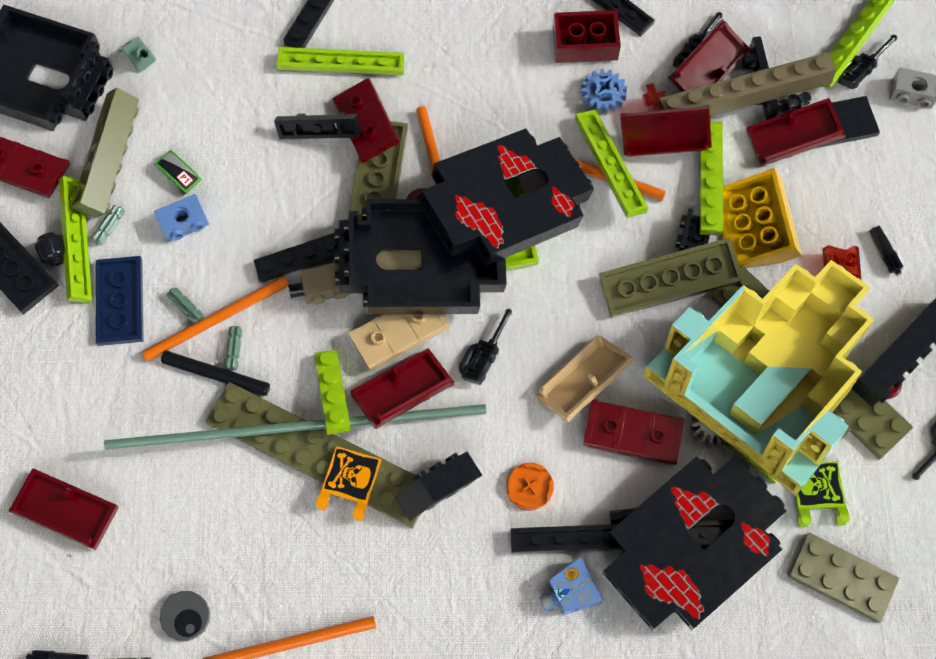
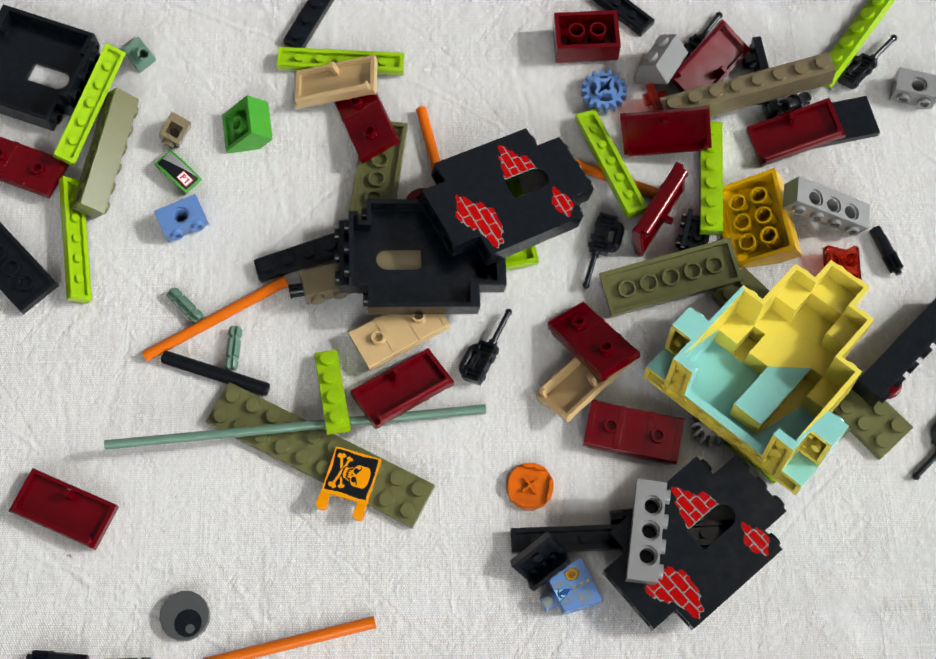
black head [35,232,65,267] -> none
axle [92,205,125,245] -> none
dark blue tile [96,256,144,346] -> none
black hinge [274,112,362,139] -> none
black wedge [394,451,483,522] -> none
olive plate [788,532,899,623] -> none
flag [795,461,850,527] -> none
none -> lime plate [53,43,126,166]
none -> dark tan brick [159,112,191,149]
none -> bright green slope [222,95,273,153]
none -> tan container [294,55,378,110]
none -> black bracket [510,531,570,591]
none -> dark red container [548,301,640,382]
none -> black piece [582,212,624,289]
none -> light grey brick [625,478,671,585]
none -> dark red container [632,162,689,256]
none -> light grey slope [634,34,688,84]
none -> light grey brick [783,176,870,236]

